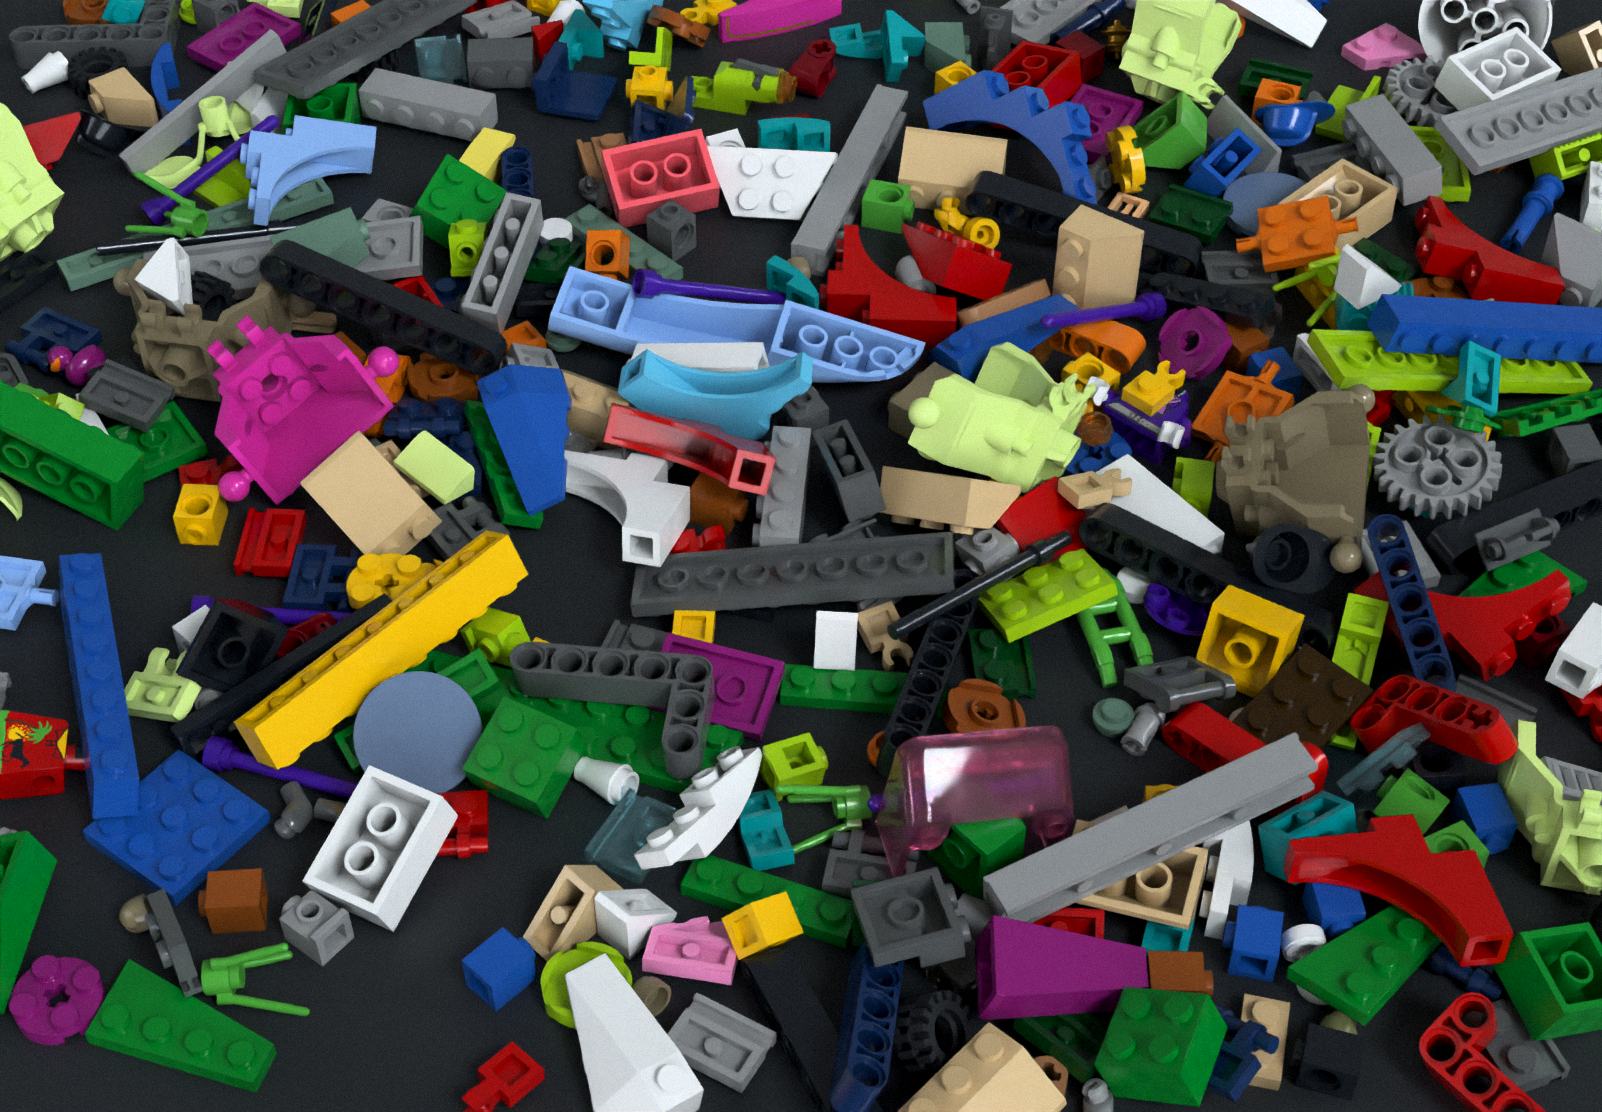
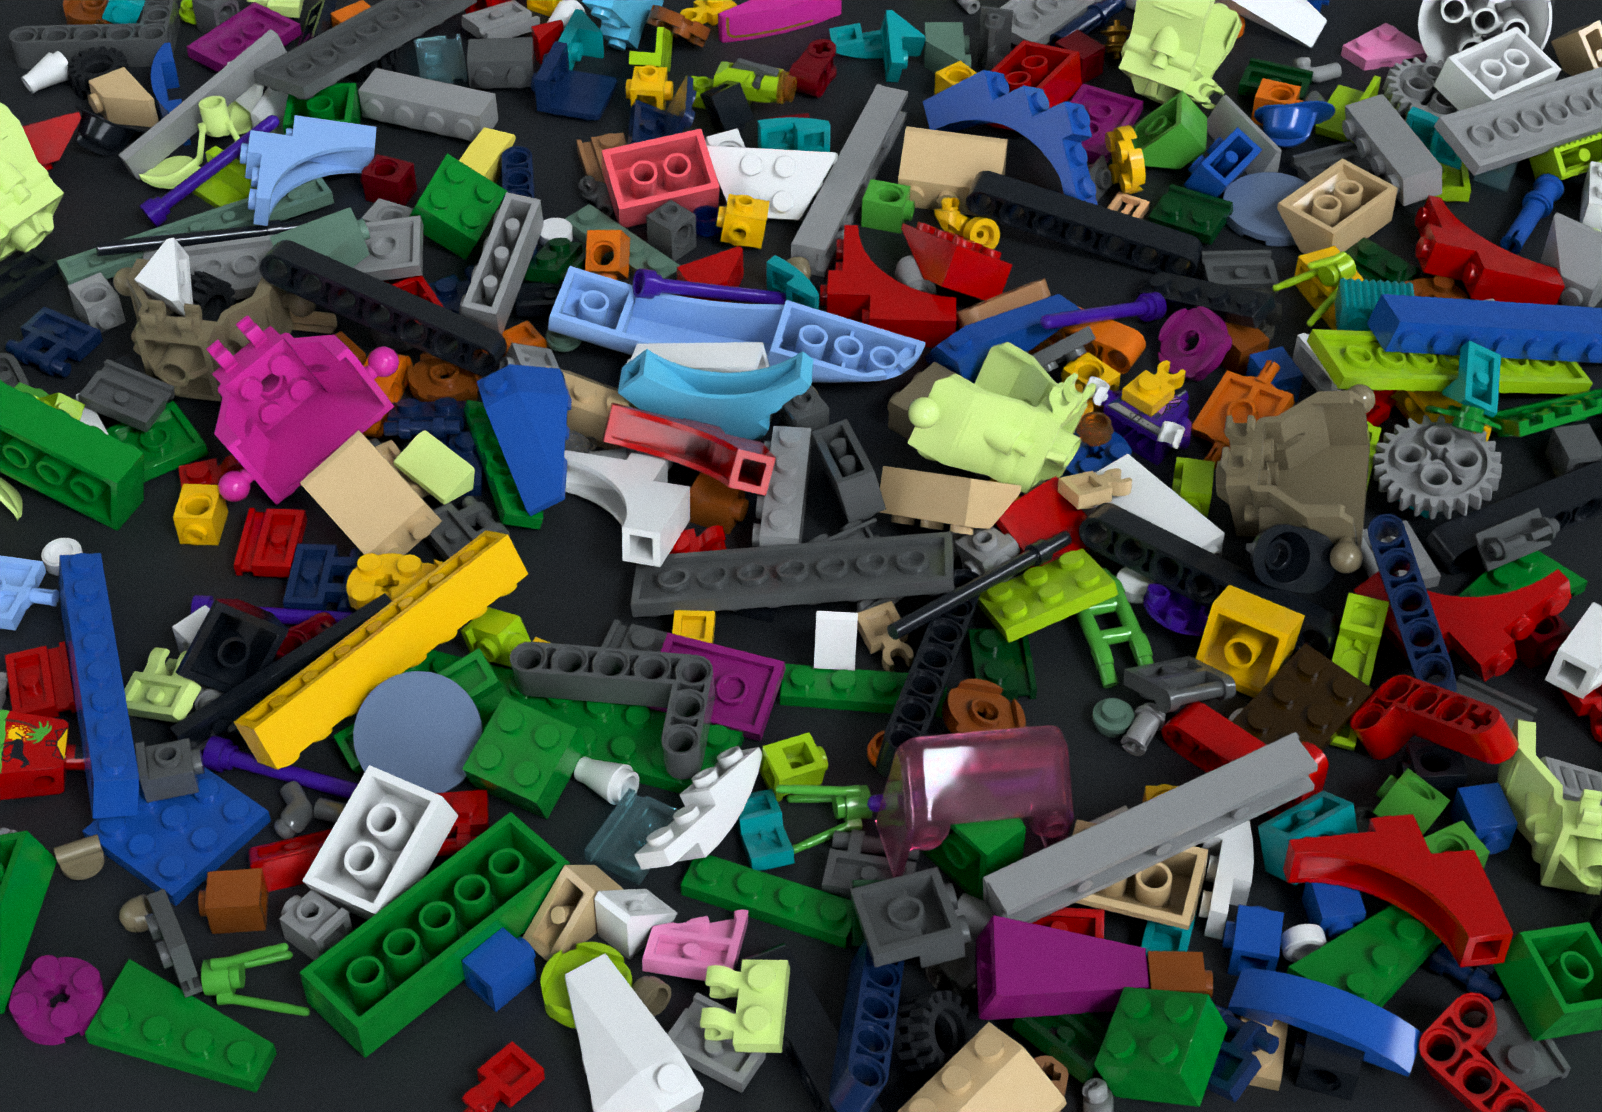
magenta animal [47,345,107,387] -> none
bright green plant [125,171,209,238] -> none
lime brick [448,219,488,277] -> none
yellow brick [721,891,804,960] -> none
tan slope [1052,204,1144,309] -> none
orange plate [1236,195,1359,273] -> none
white slope [1334,244,1402,309] -> none
clear light blue plate [1336,722,1431,796] -> none
none -> red plate [5,641,76,718]
none -> white tile [41,538,83,576]
none -> dark tan plate [53,834,105,880]
none -> light grey brick [68,272,126,333]
none -> dark grey brick [135,738,205,803]
none -> red slope [249,829,332,892]
none -> green brick [299,812,570,1058]
none -> dark red brick [360,154,417,206]
none -> red slope [677,246,744,302]
none -> clear blue plate [693,205,722,237]
none -> black brick [700,80,754,132]
none -> yellowish green plate [700,959,790,1053]
none -> yellow brick [716,194,770,249]
none -> dark grey plate [1032,326,1096,373]
none -> blue slope [1228,968,1423,1077]
none -> light grey arm [1293,57,1342,83]
none -> teal slope [1406,106,1462,169]
none -> clear light blue plate [1473,161,1519,192]

